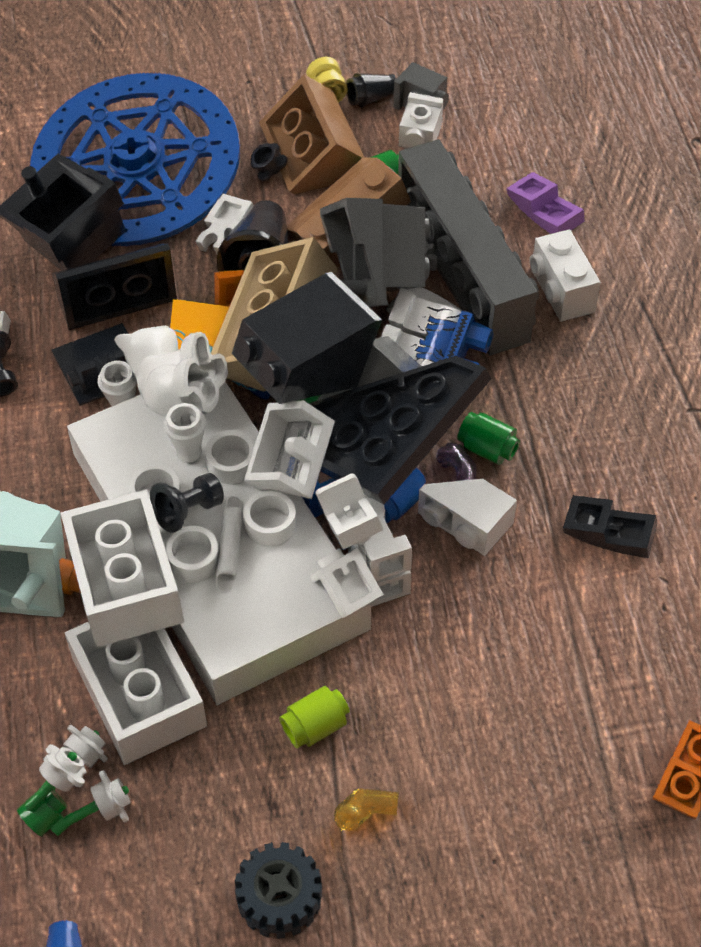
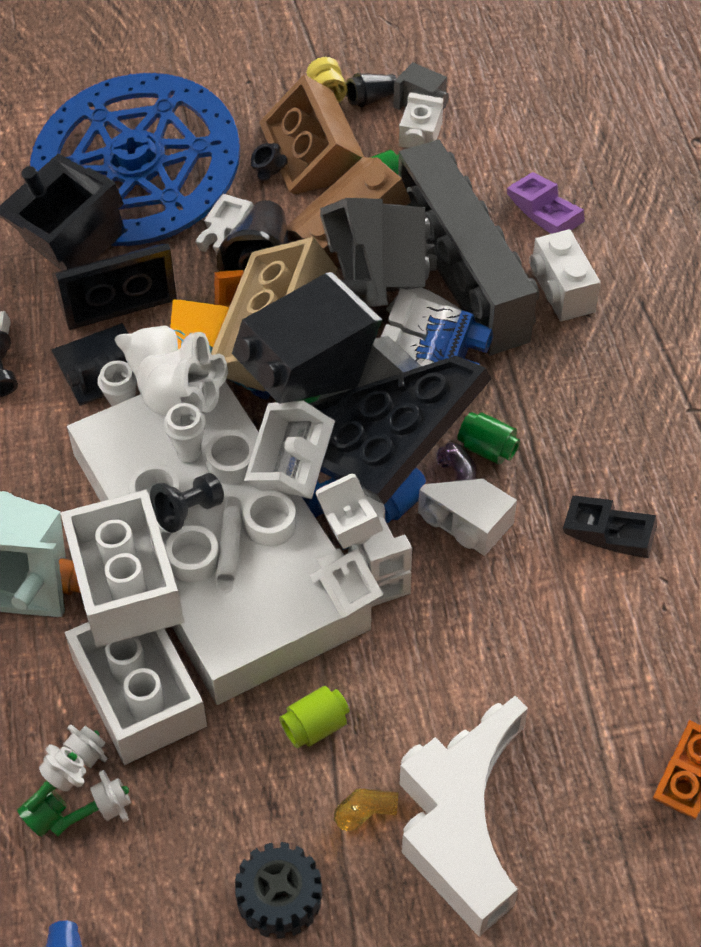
none -> white arch [400,696,528,937]

